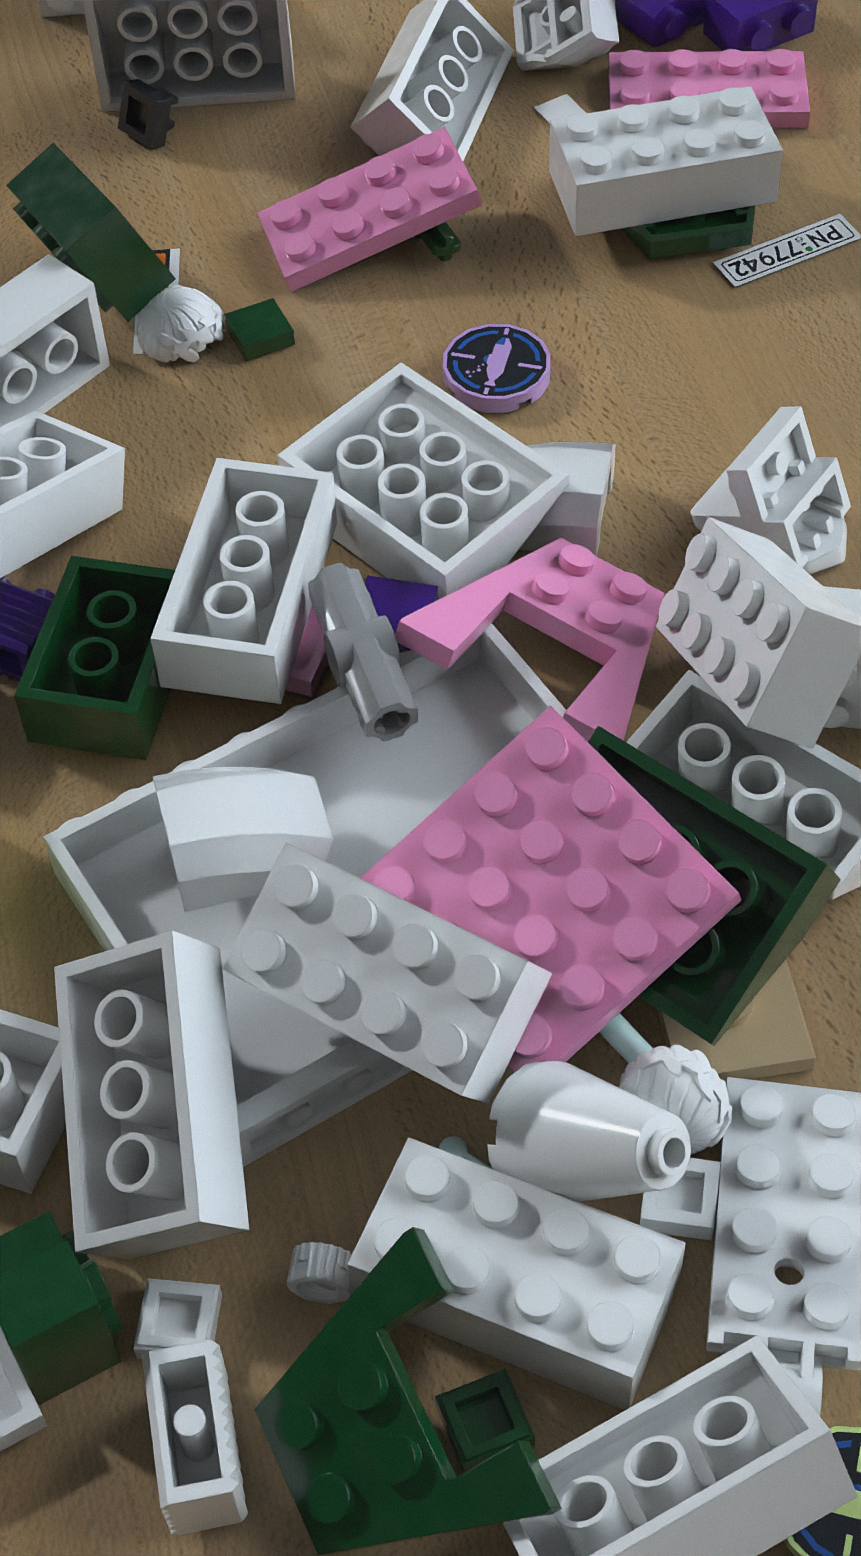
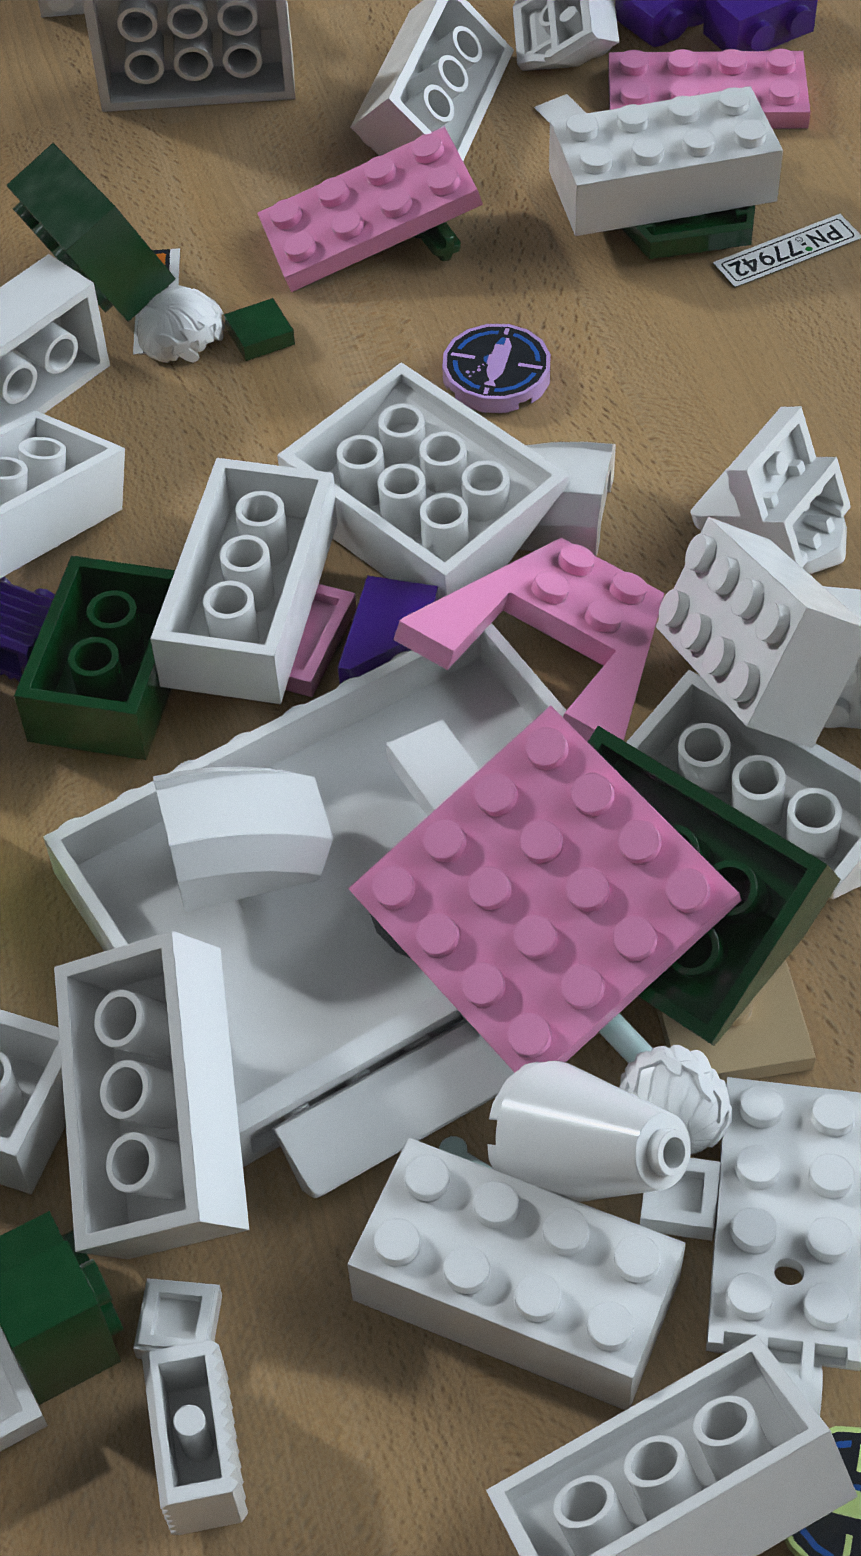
black tile [118,79,178,149] -> none
white brick [222,842,552,1103] -> none
dark green wing [254,1227,562,1555] -> none
white axle [286,1242,352,1304] -> none
light grey piece [308,563,418,742] -> none
dark green tile [435,1368,535,1473] -> none
none -> white slope [272,1020,514,1198]
none -> white tile [386,719,480,817]

